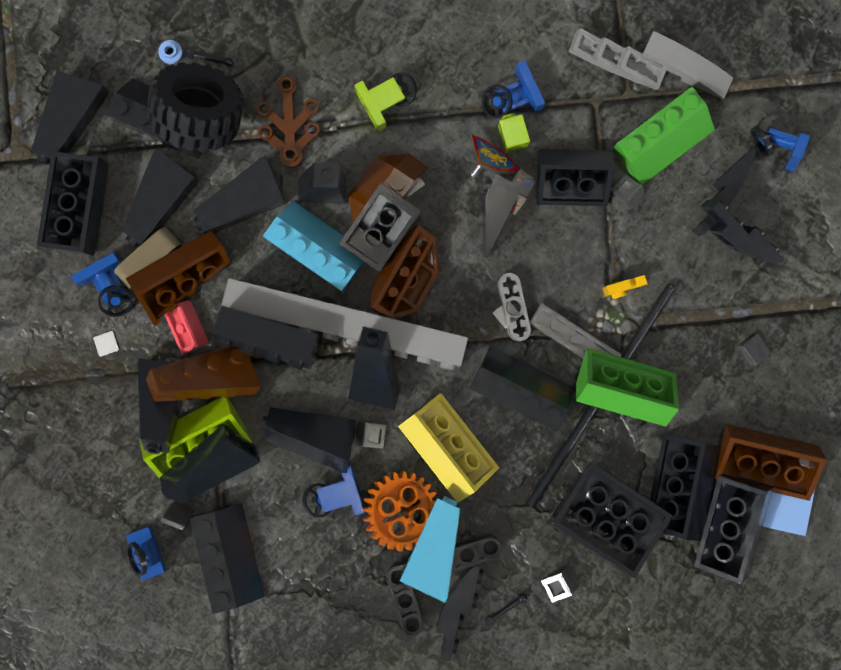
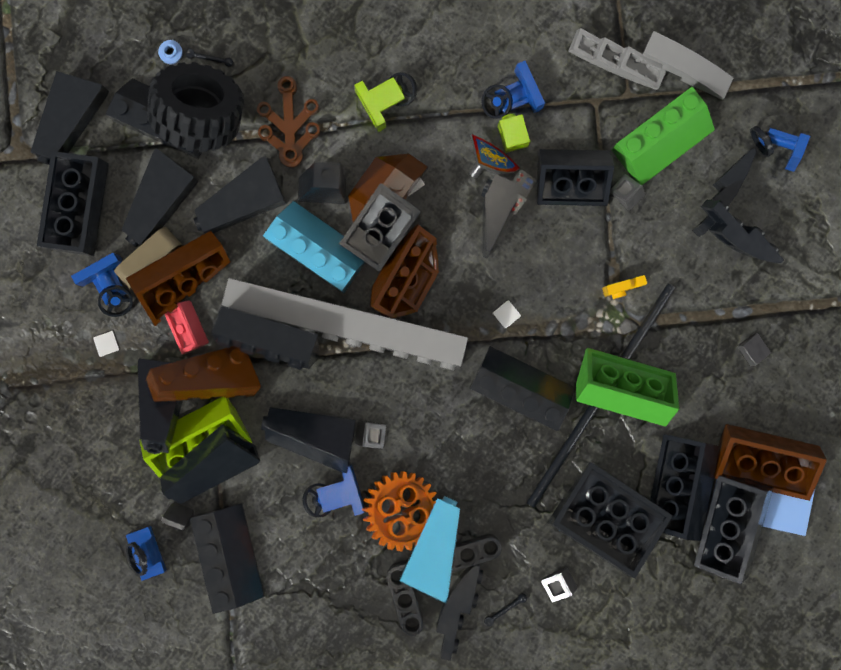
black slope [348,326,400,410] -> none
light yellow slope [398,393,499,503] -> none
light grey beam [498,273,531,341] -> none
flat silver tile [529,303,621,359] -> none

